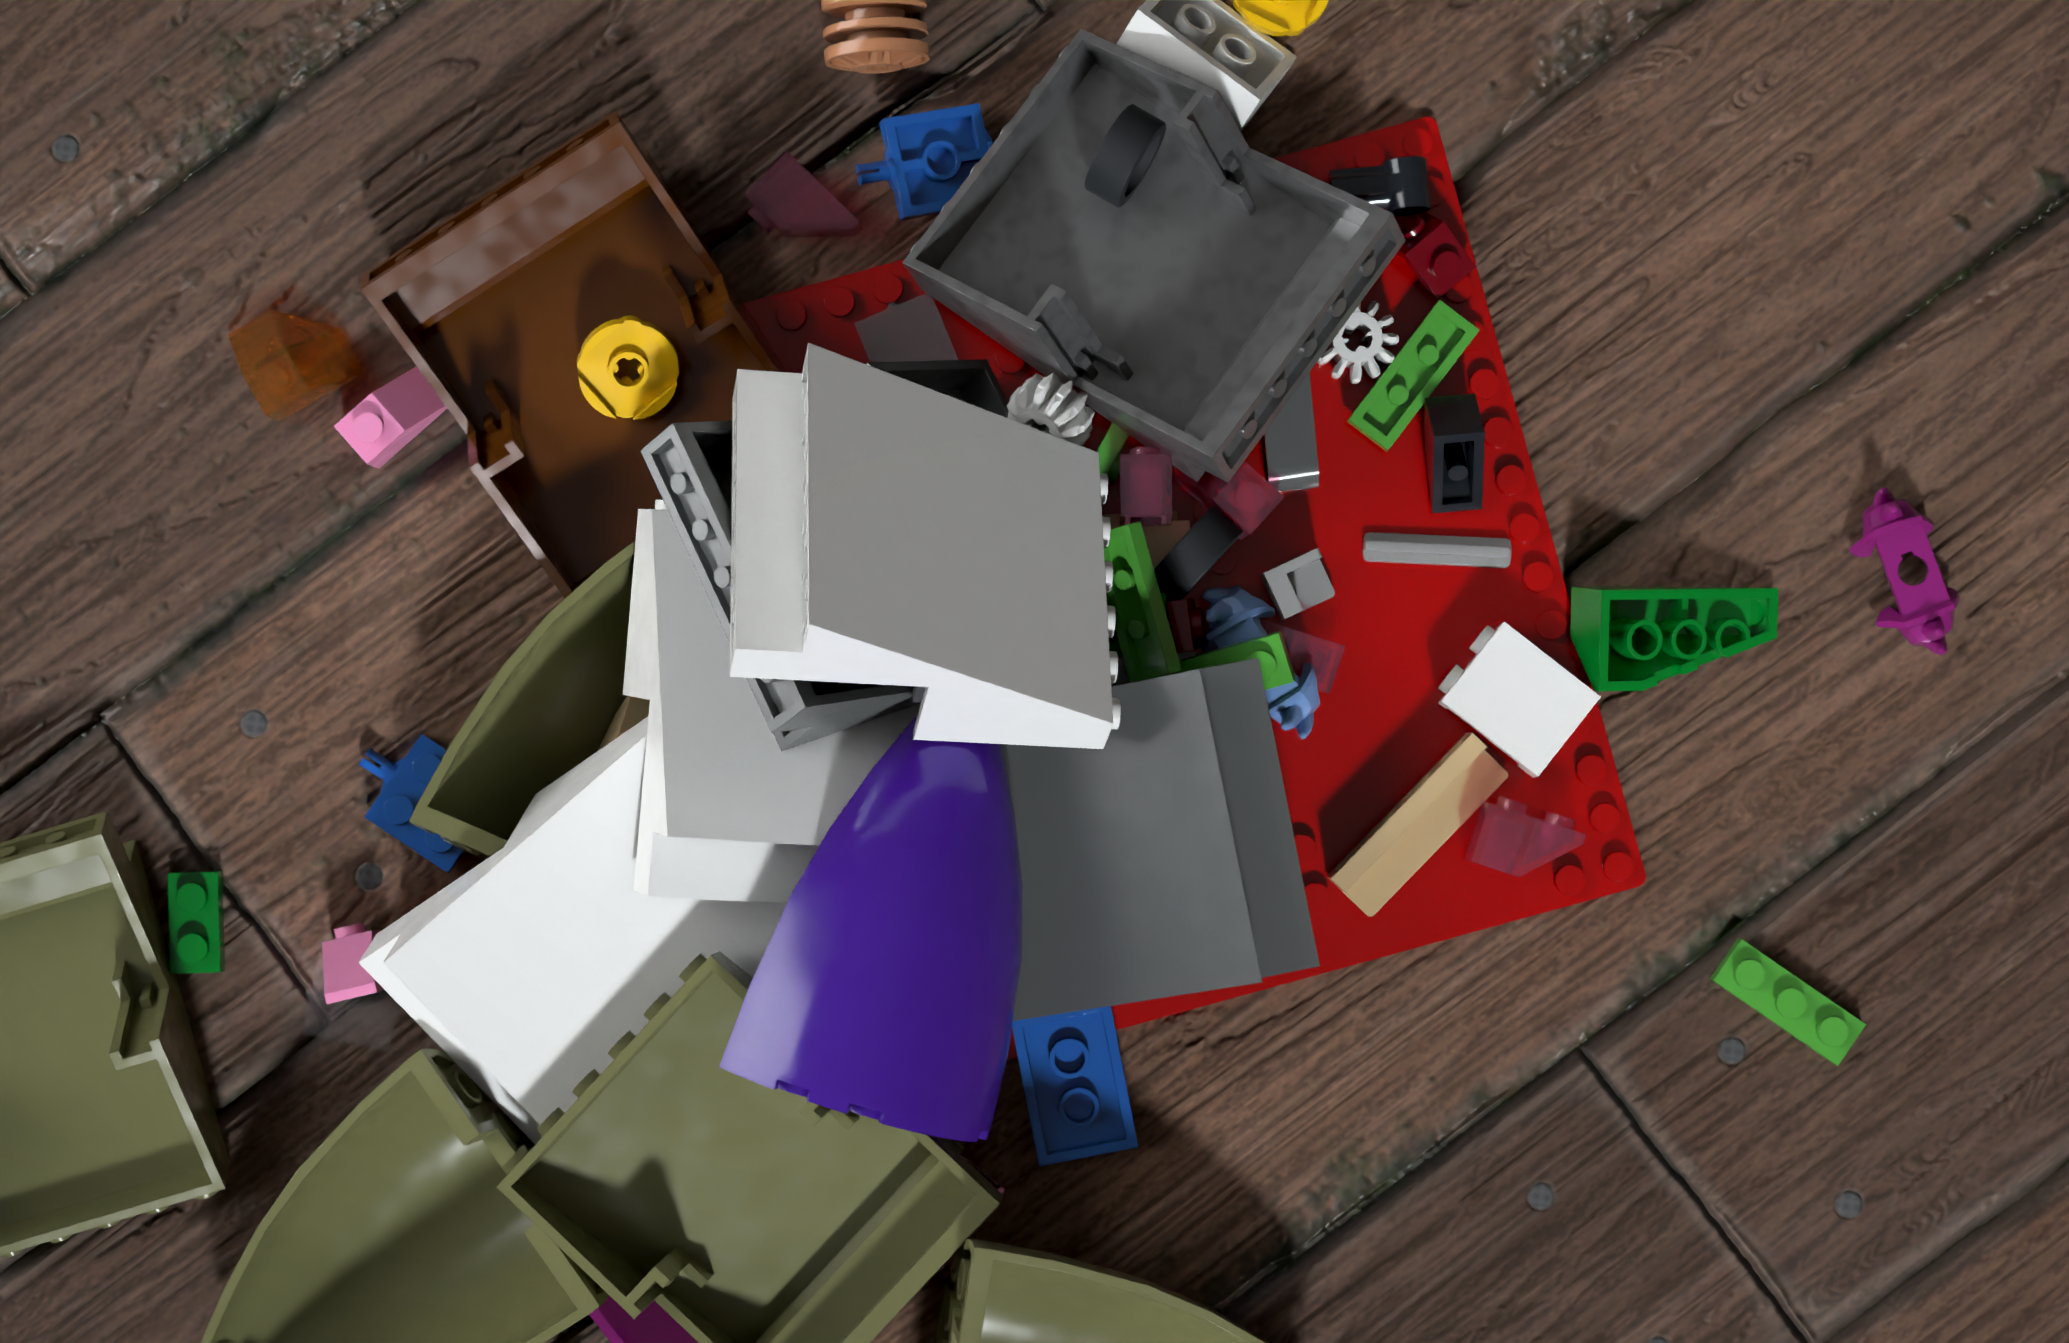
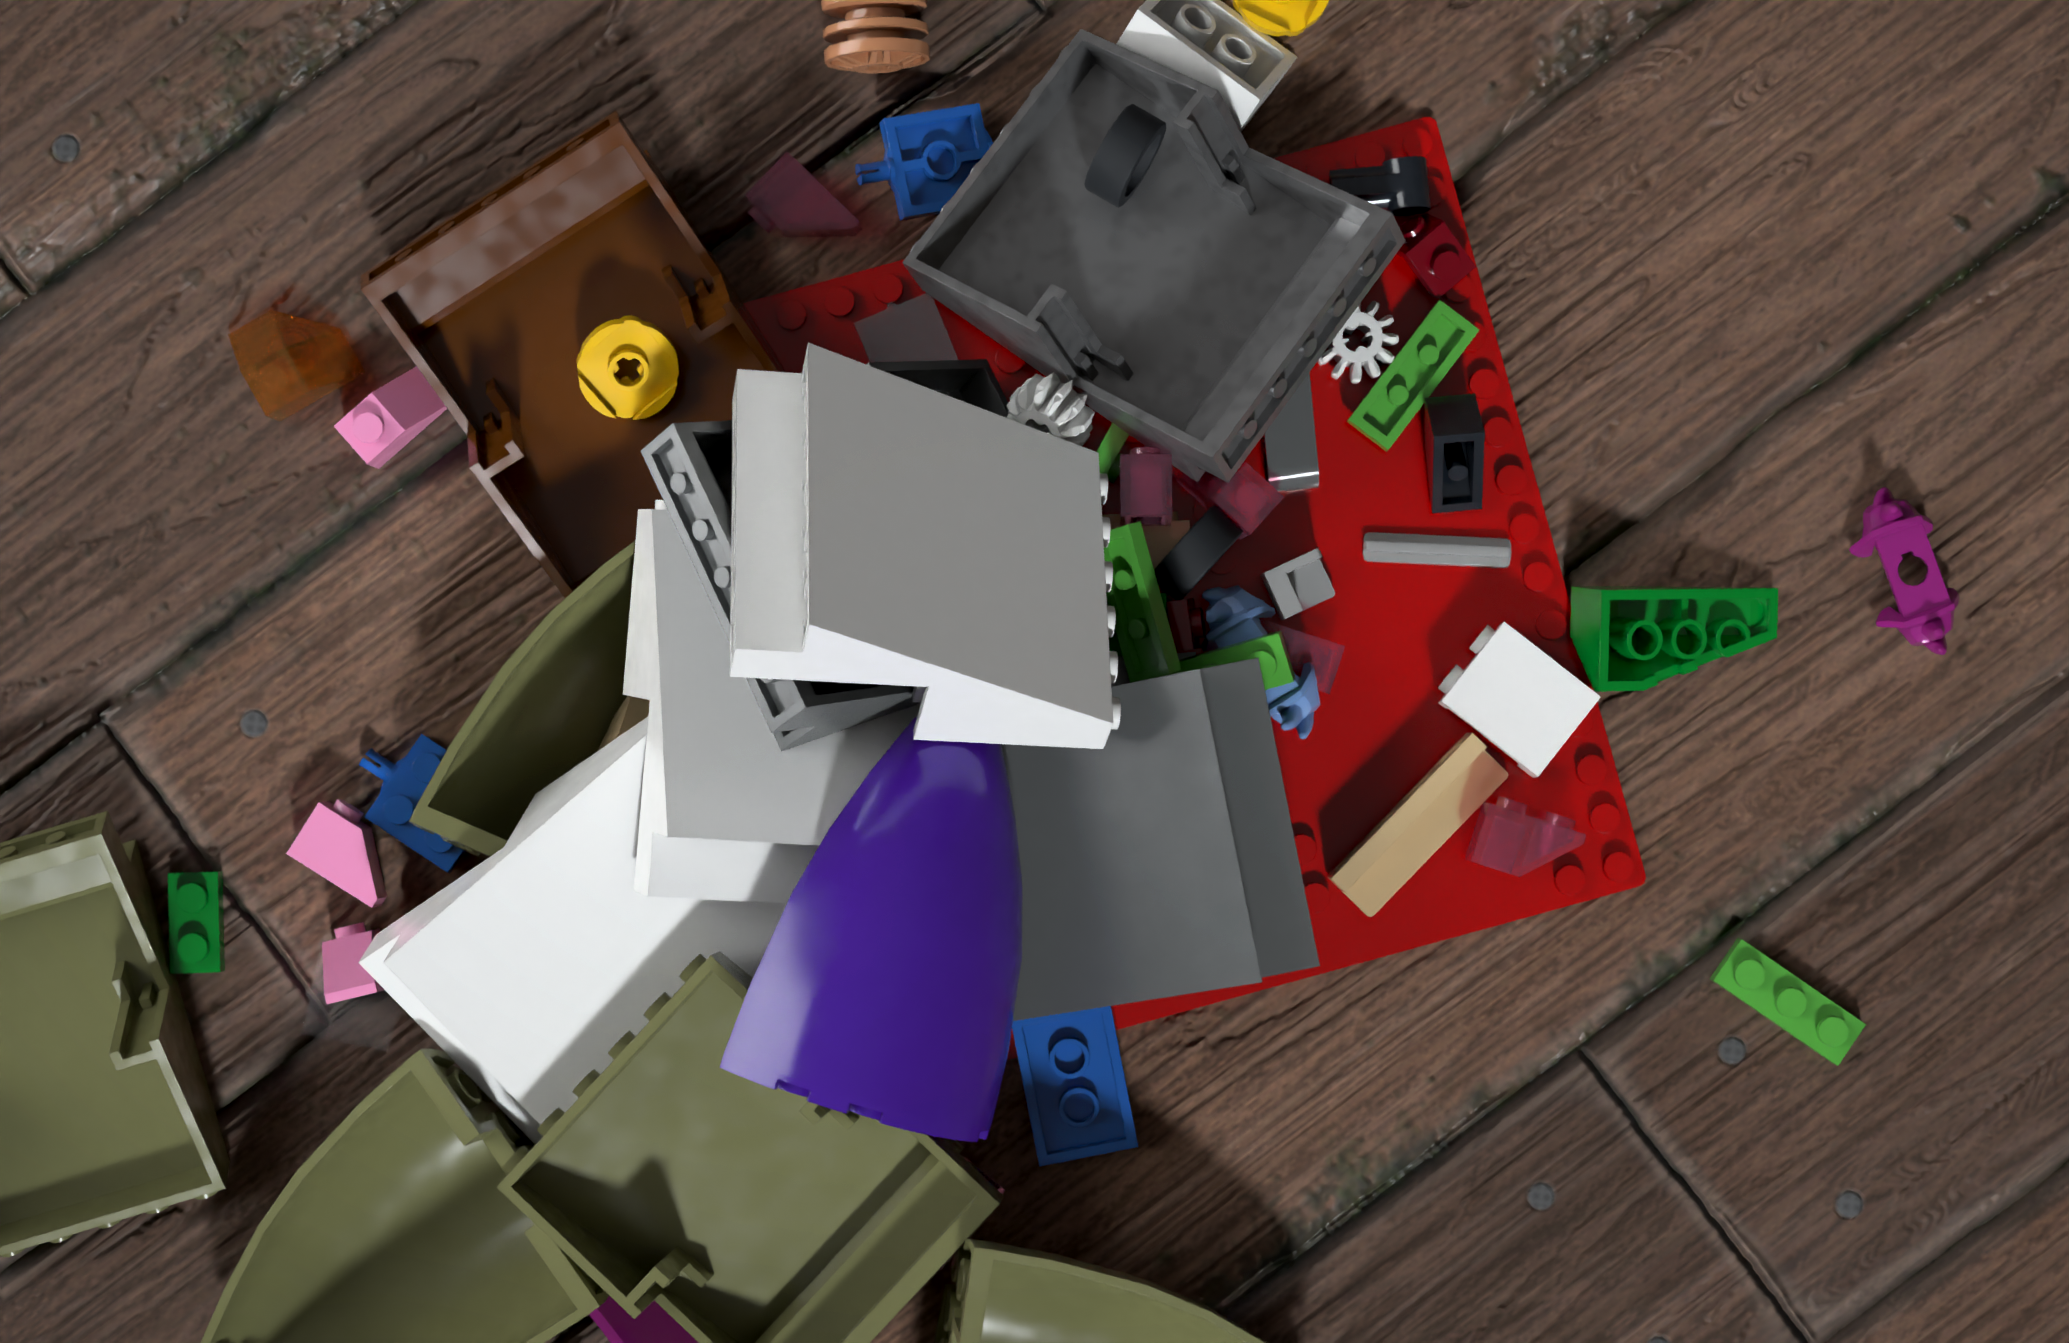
none -> bright pink slope [286,799,387,908]

